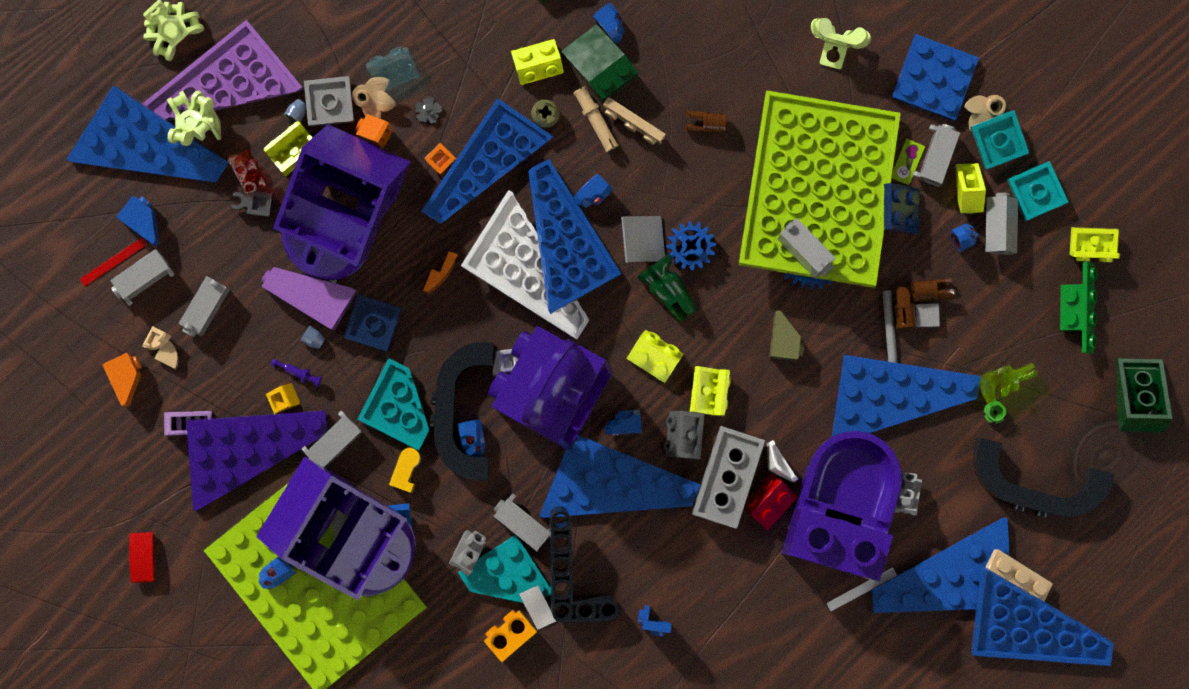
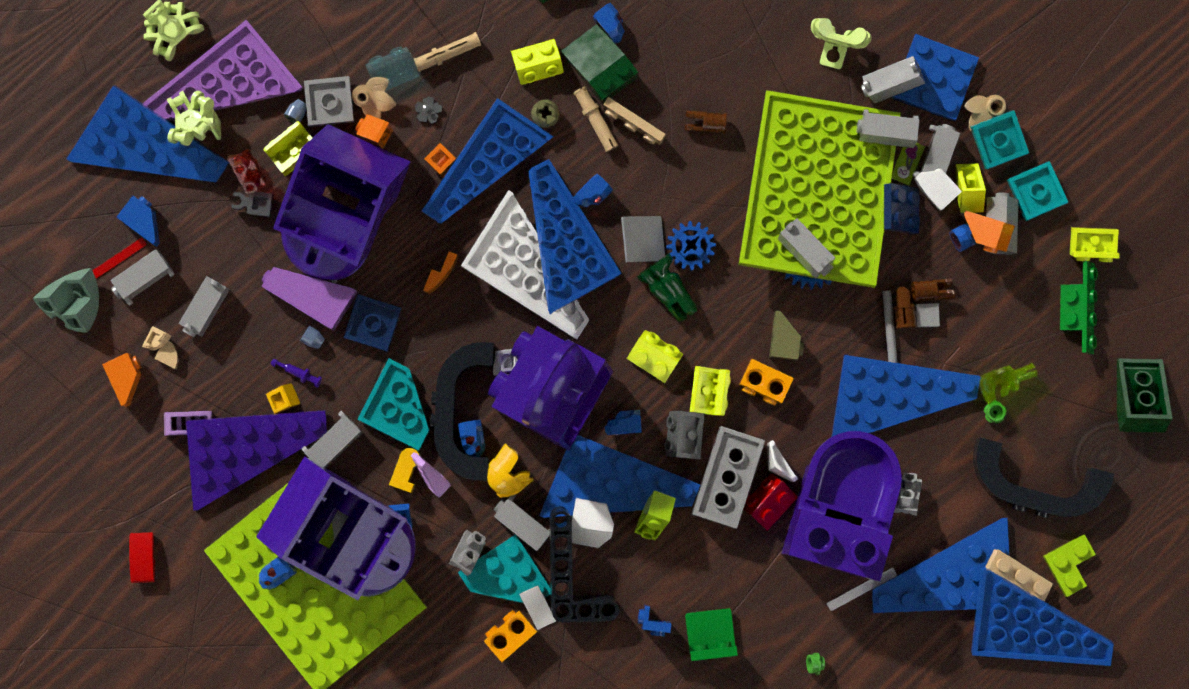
none -> sand green brick [33,268,99,332]
none -> lavender slope [411,453,451,497]
none -> tan pin [413,32,481,72]
none -> yellow helmet [487,443,534,497]
none -> white slope [572,498,614,548]
none -> lime slope [634,490,676,540]
none -> green bracket [685,608,738,661]
none -> light orange brick [739,359,794,406]
none -> bright green plate [806,653,825,675]
none -> light grey brick [856,109,919,148]
none -> light grey brick [862,56,925,104]
none -> white slope [914,169,962,211]
none -> orange slope [964,210,1015,254]
none -> lime plate [1043,534,1096,597]

